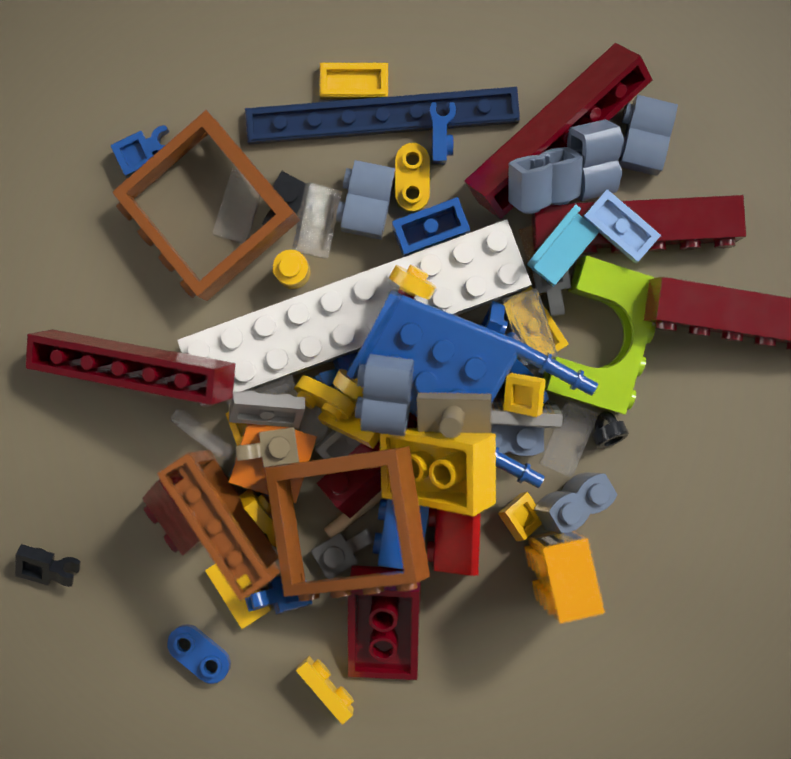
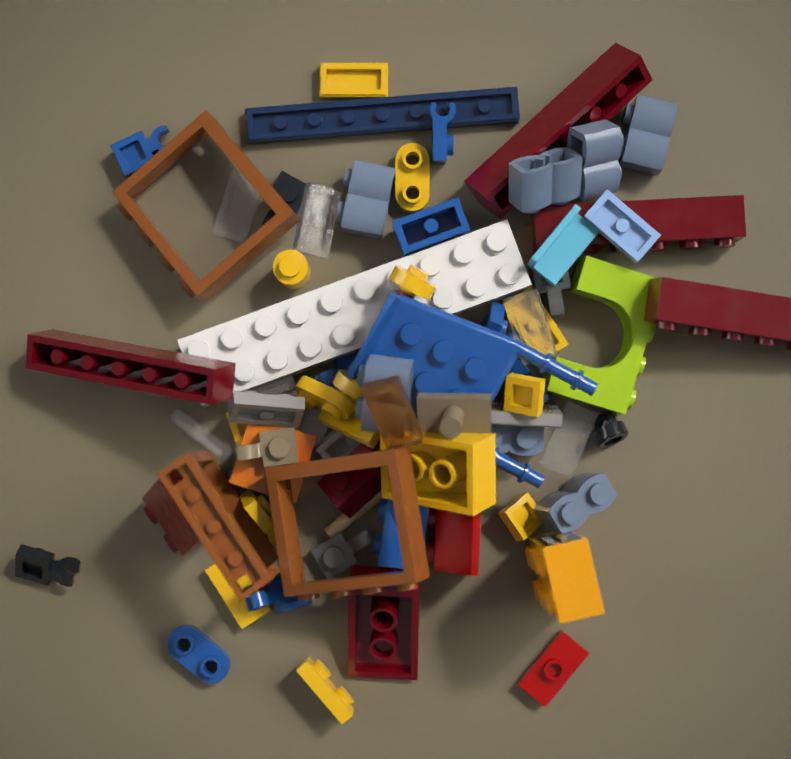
none -> clear orange tile [361,375,424,450]
none -> red plate [517,630,589,707]

